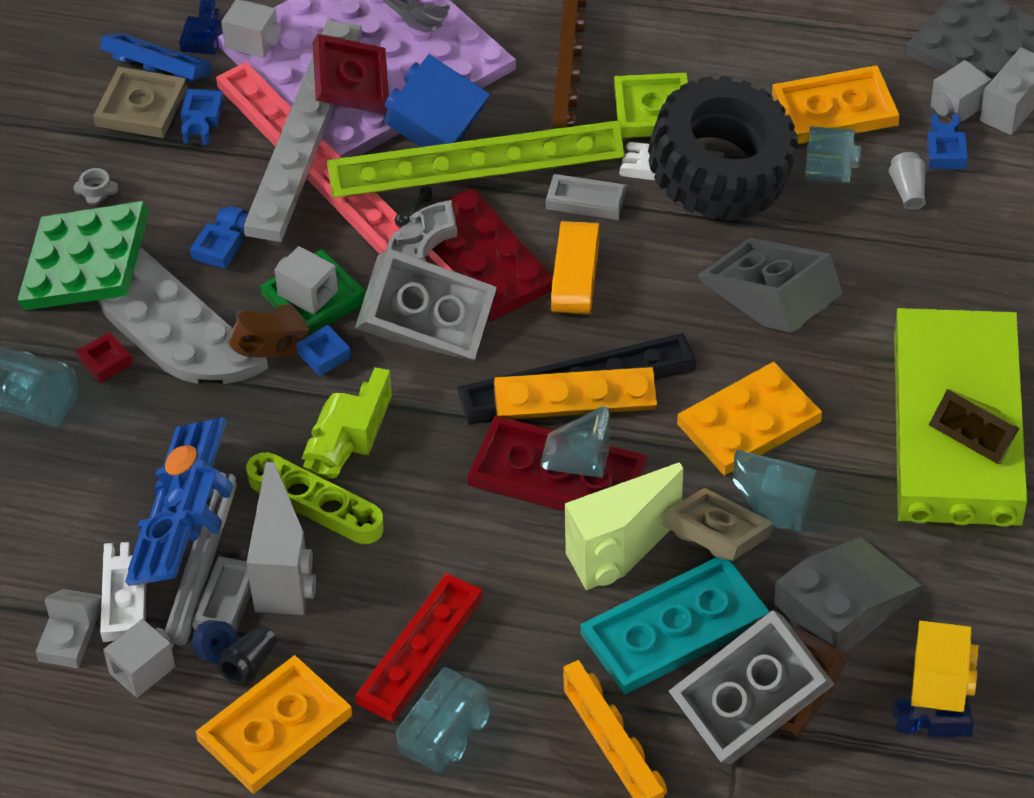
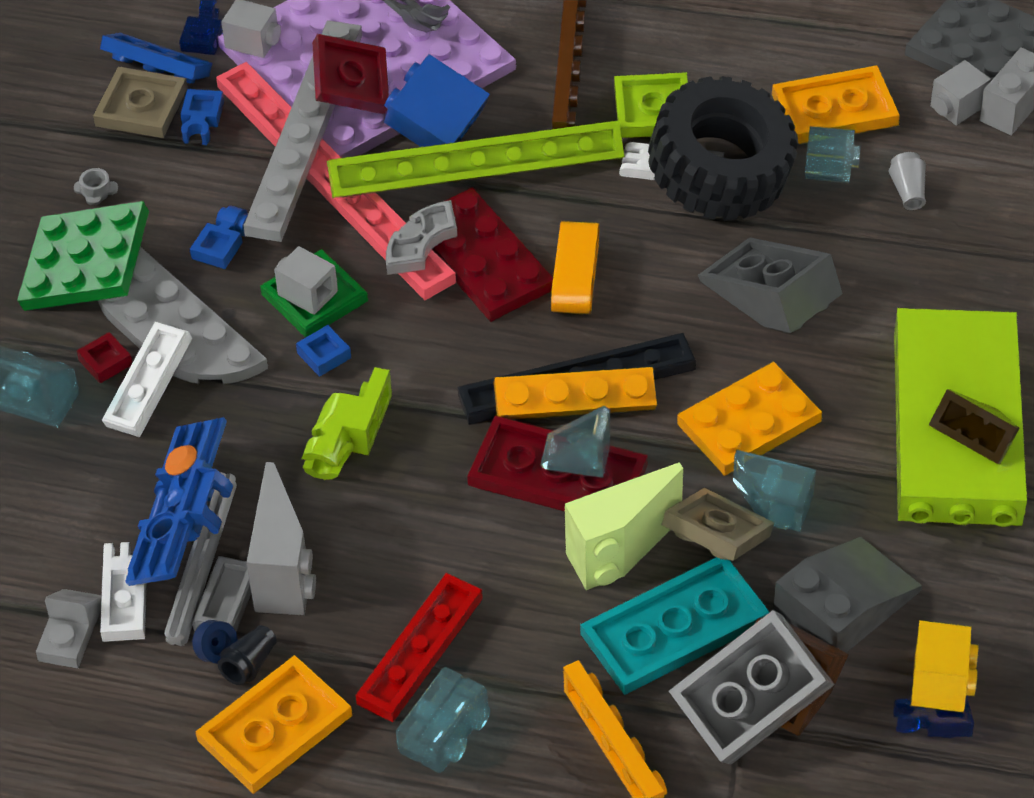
light grey brick [103,619,176,698] -> none
reddish brown leg [228,304,309,358] -> none
lime beam [246,452,384,544] -> none
light grey slope [355,248,497,361] -> none
black hinge [394,186,432,228] -> none
light grey tile [546,174,627,220] -> none
blue plate [927,114,968,169] -> none
none -> white tile [102,322,192,437]

